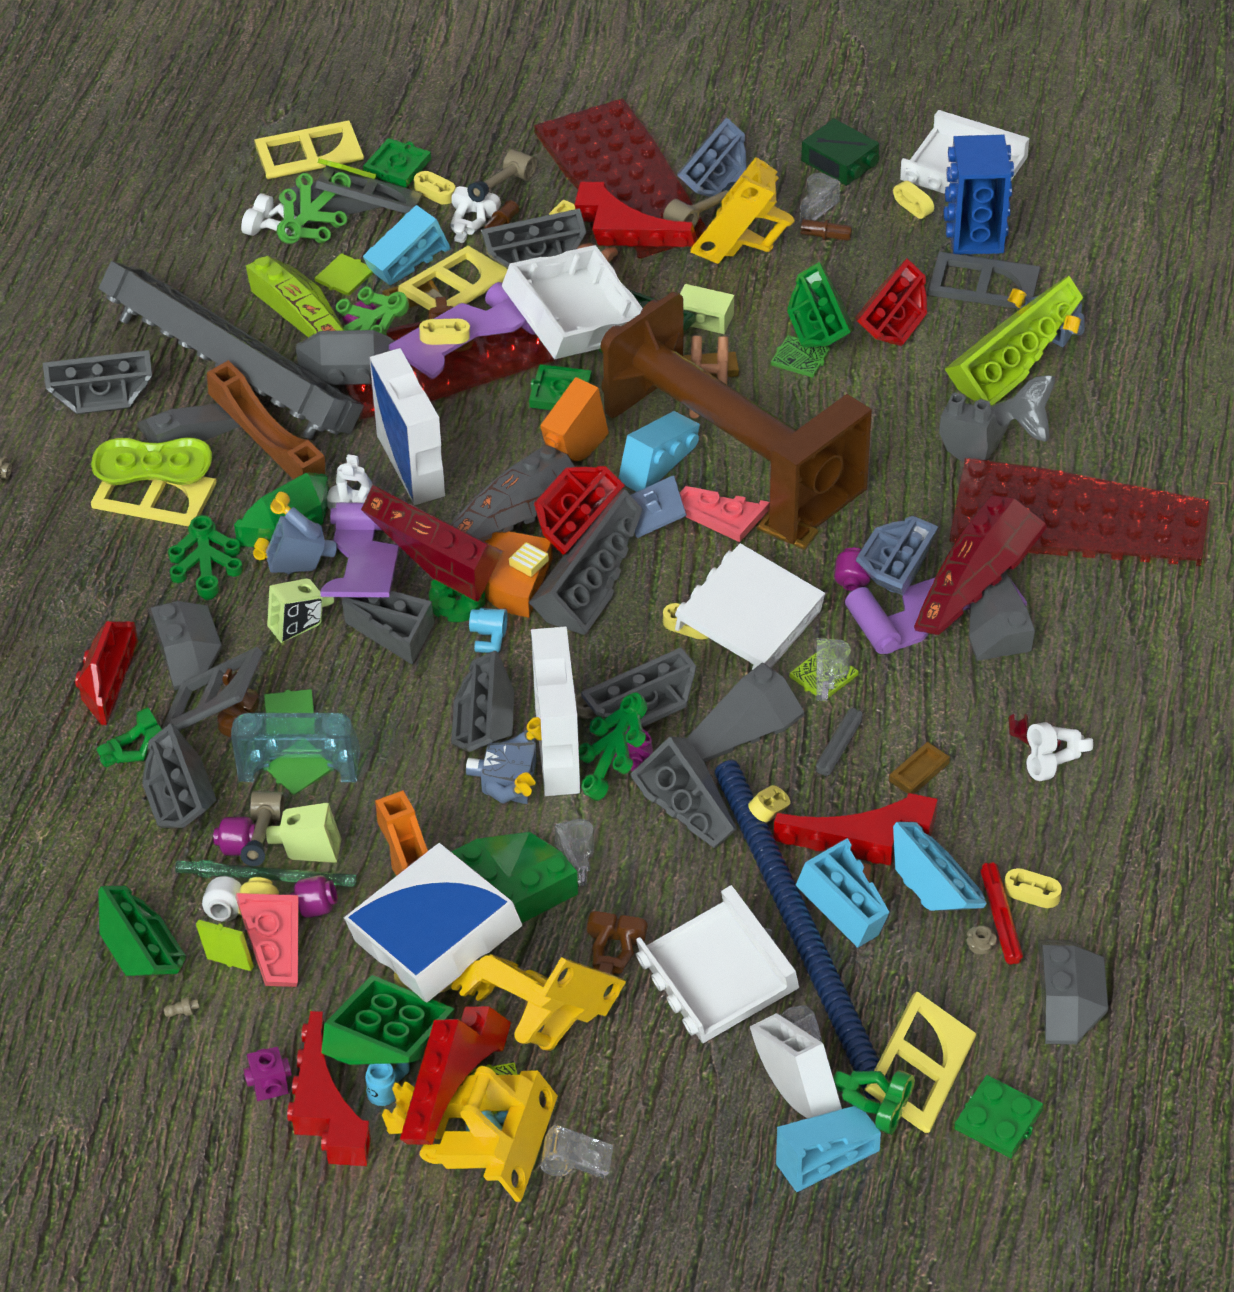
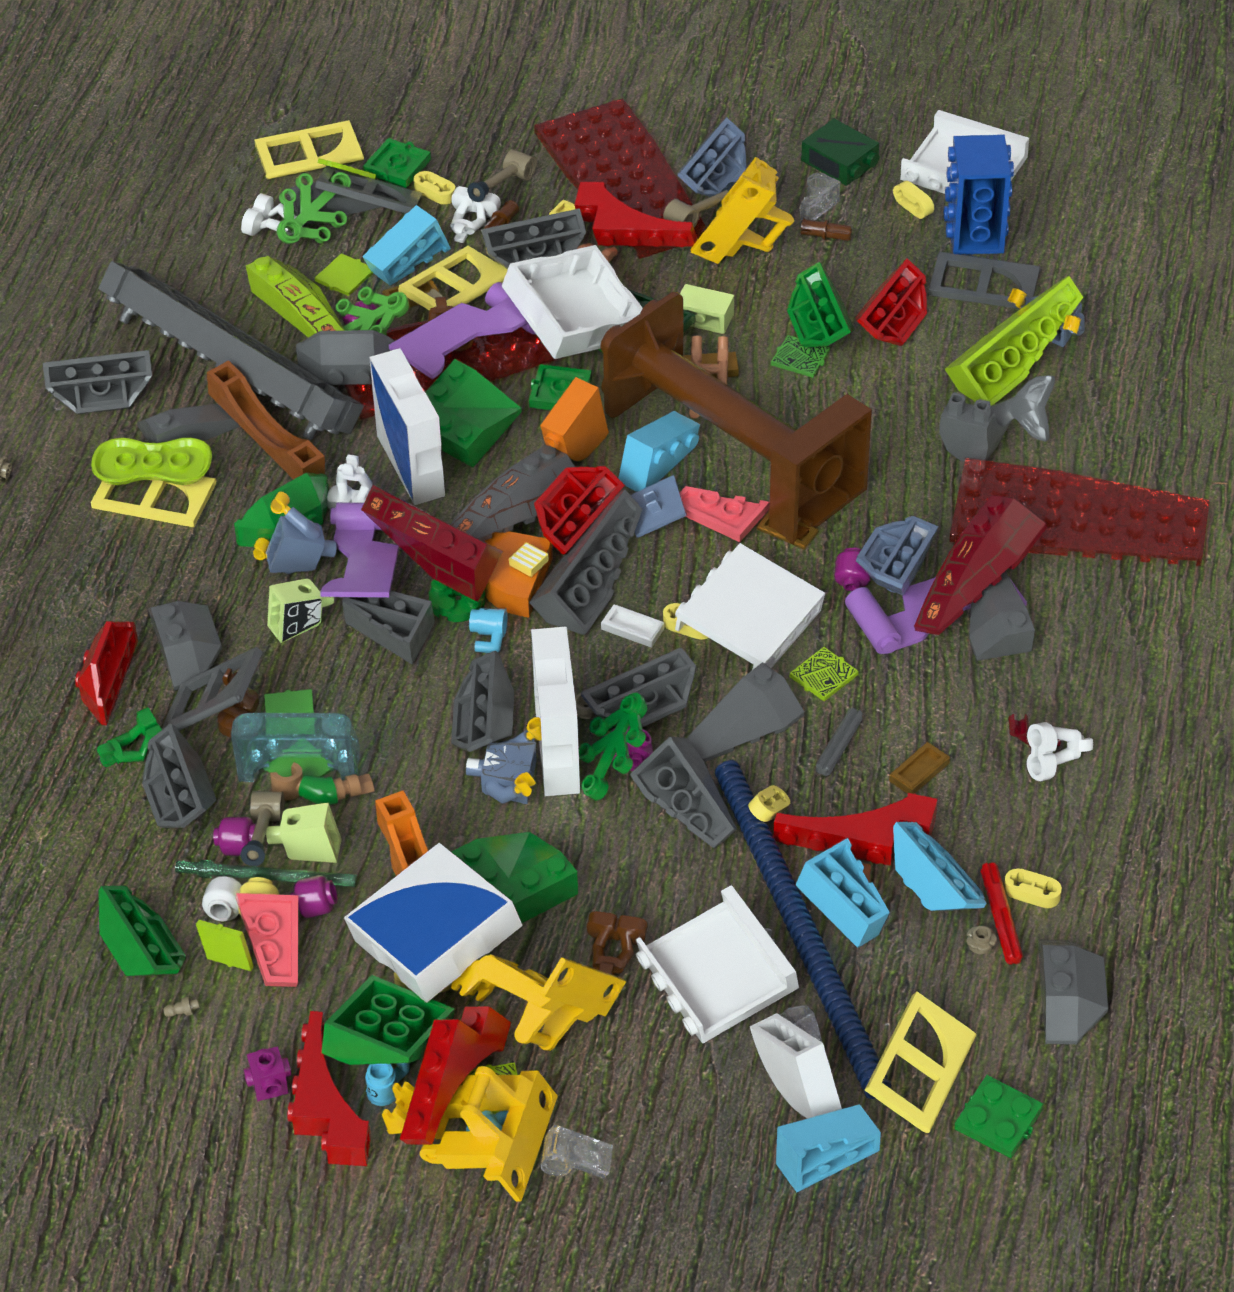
green plant [168,515,243,600] -> none
light yellow beam [419,319,470,345] -> none
clear plate [554,819,594,887] -> none
clear plate [816,638,851,701] -> none
green piece [833,1070,915,1135] -> none
none -> medium nougat piece [270,762,375,805]
none -> green slope [425,359,522,468]
none -> white tile [601,604,664,648]

